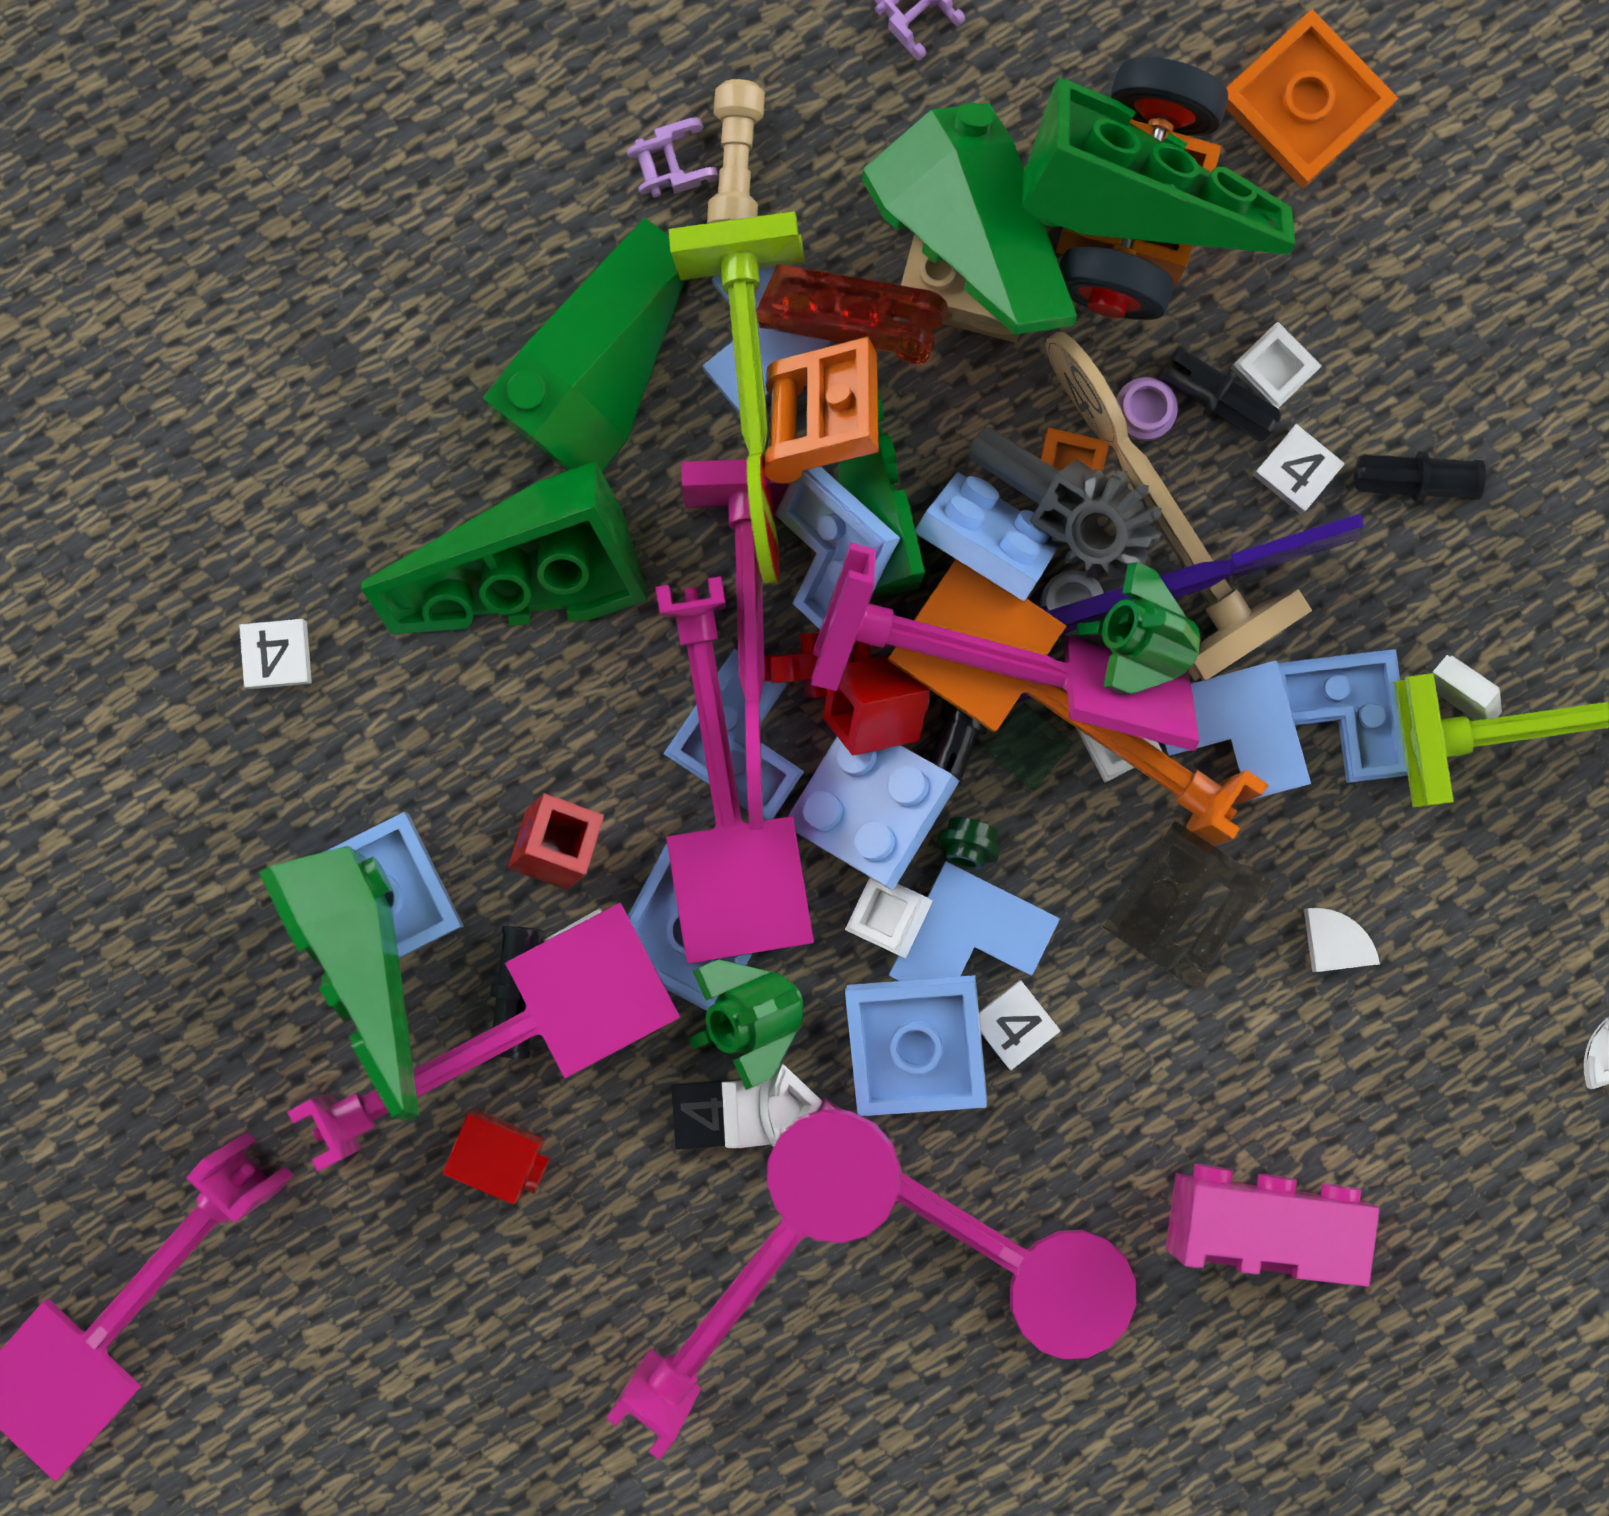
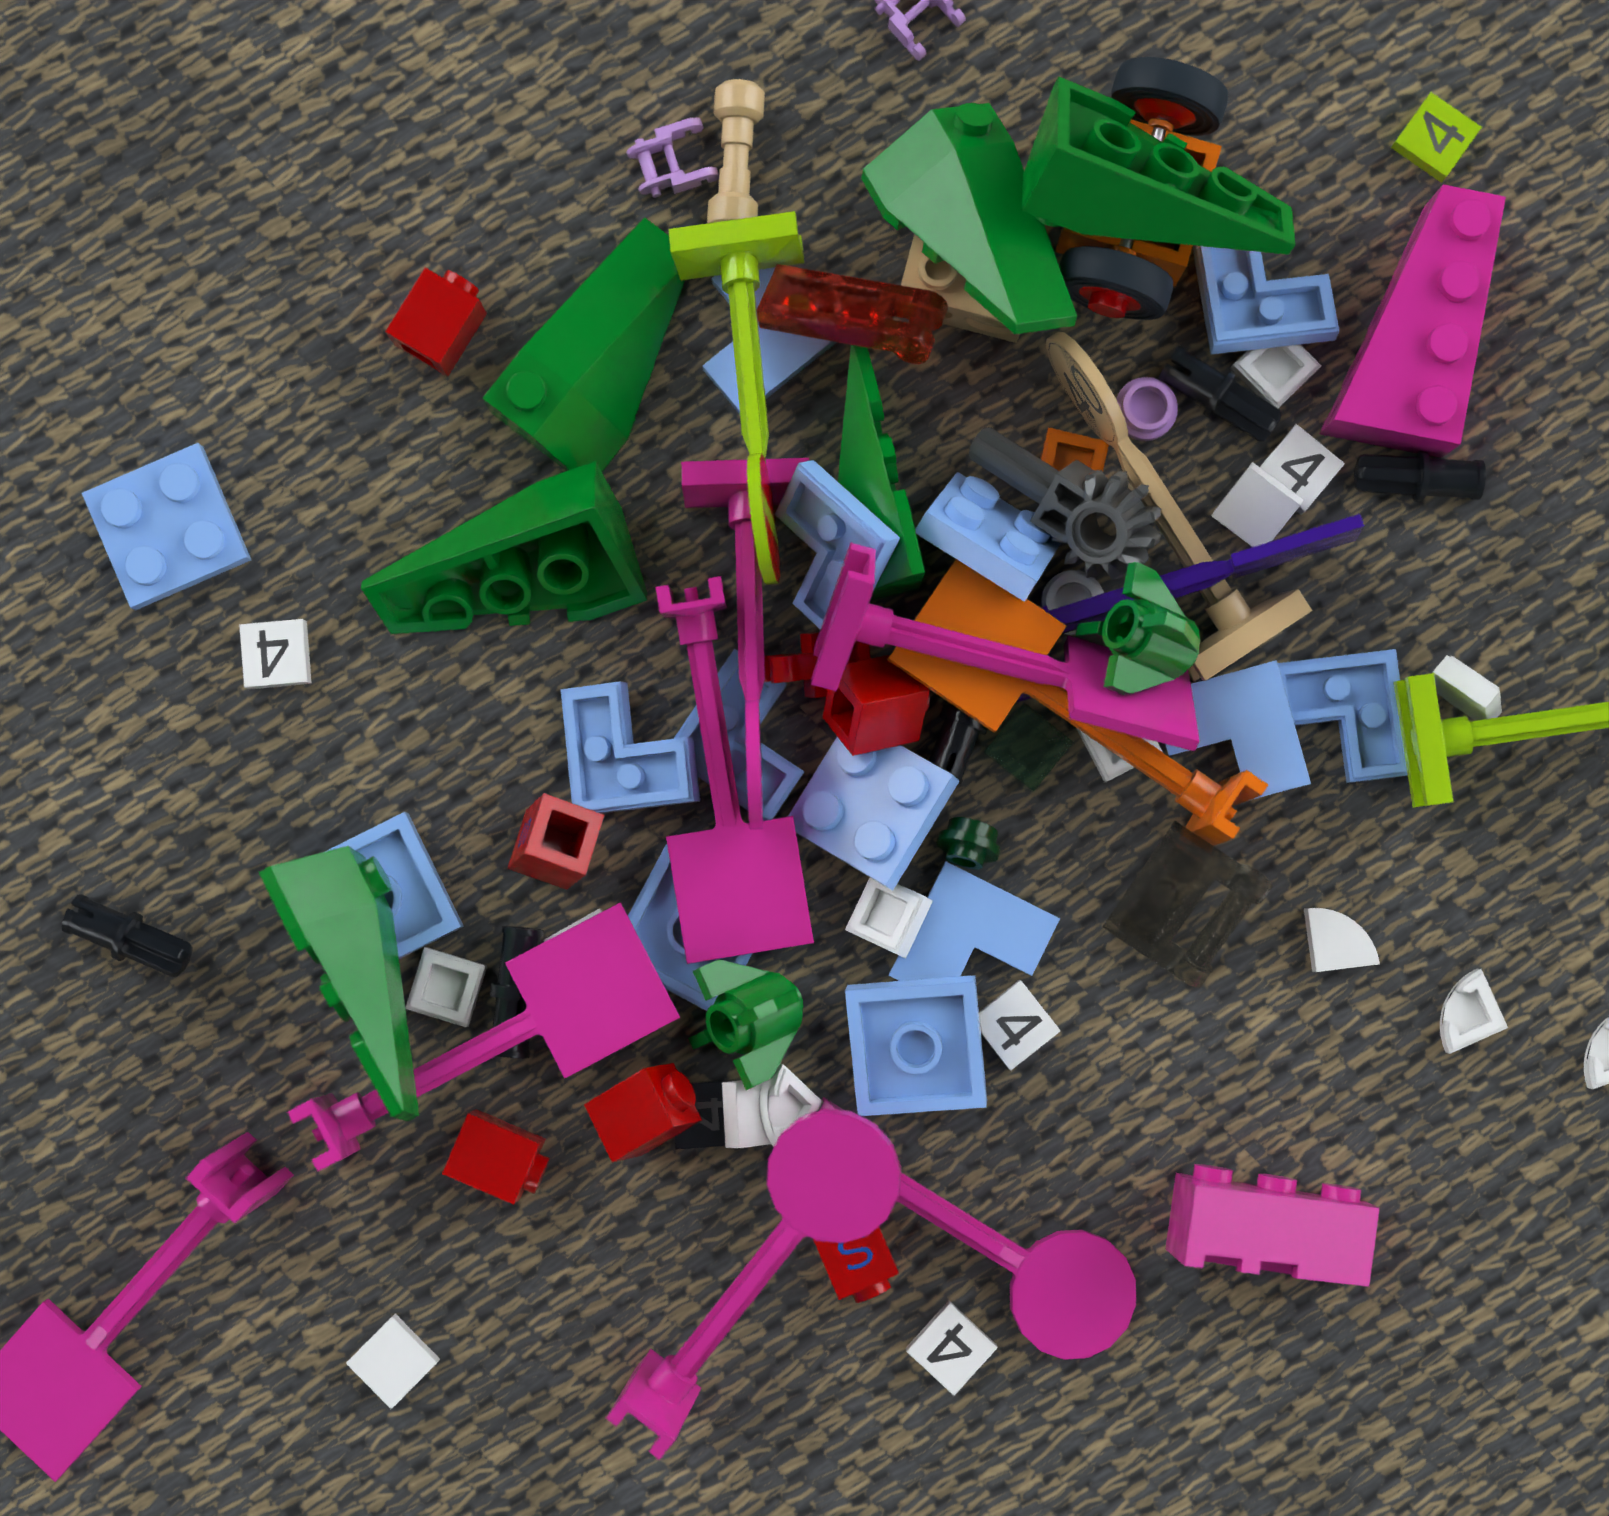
orange plate [764,336,878,484] -> none
orange plate [1226,9,1399,189] -> none
none -> black axle [62,894,193,977]
none -> light blue plate [82,443,251,610]
none -> white tile [346,1313,440,1409]
none -> red brick [385,267,487,377]
none -> white tile [405,947,487,1027]
none -> light blue tile [561,681,700,813]
none -> red brick [584,1063,702,1163]
none -> red brick [813,1226,899,1303]
none -> white tile [906,1300,998,1396]
none -> light blue tile [1193,245,1339,355]
none -> white tile [1211,462,1303,547]
none -> dark pink wedge [1319,184,1506,458]
none -> lime tile [1391,92,1482,183]
none -> white tile [1440,969,1508,1054]

